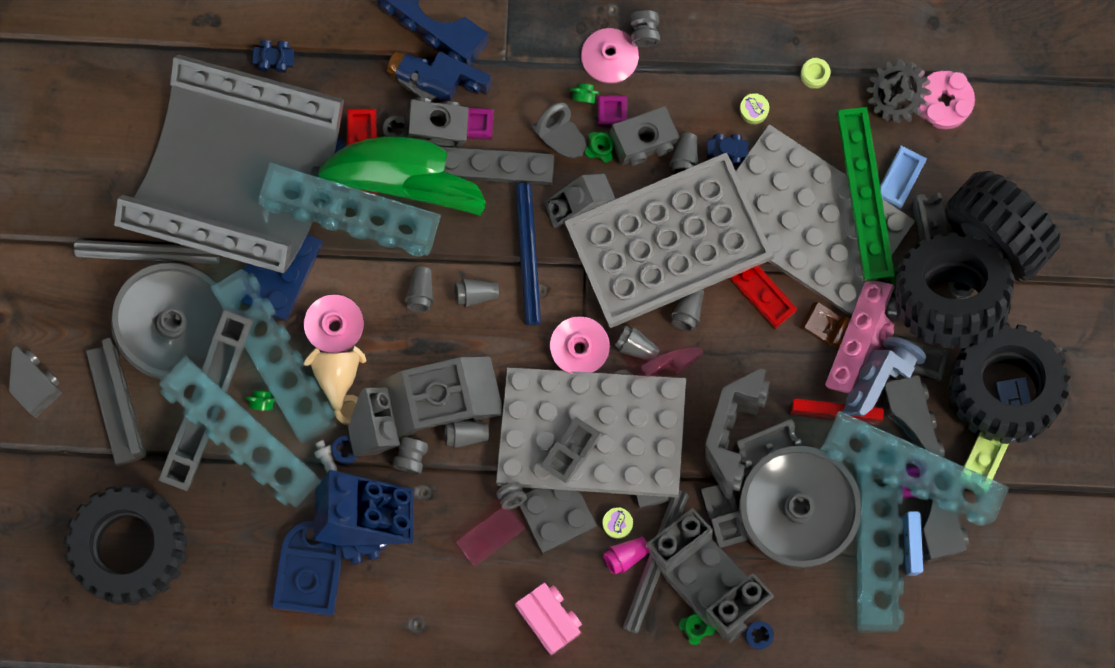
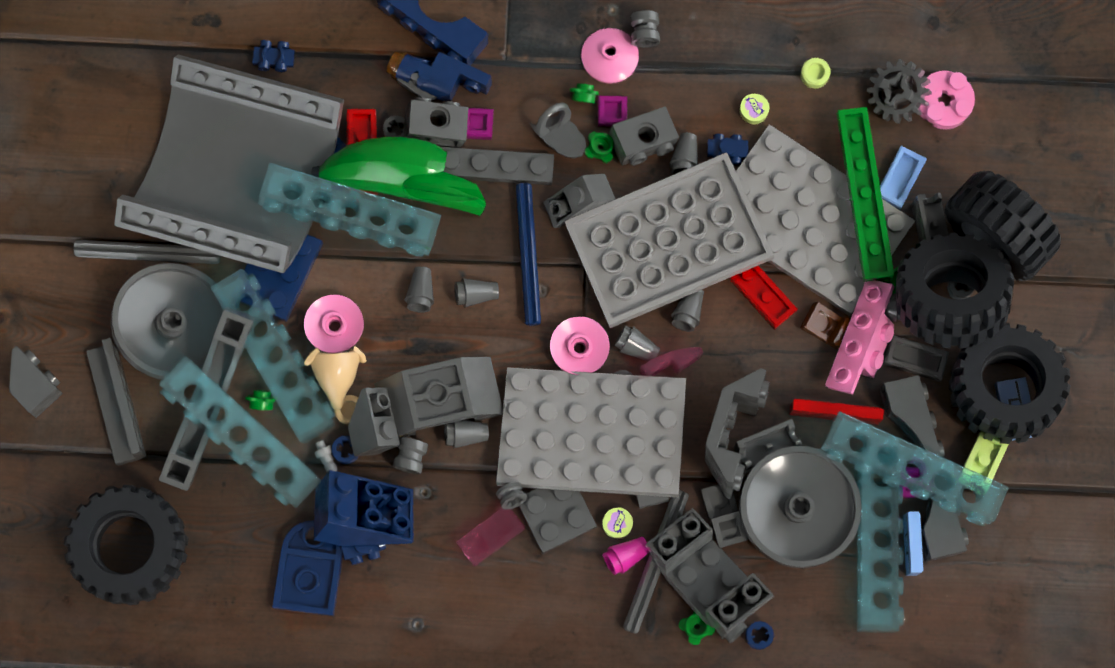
bright pink brick [515,583,582,656] -> none
dark grey slope [540,416,602,484] -> none
sand blue piece [842,337,926,416] -> none

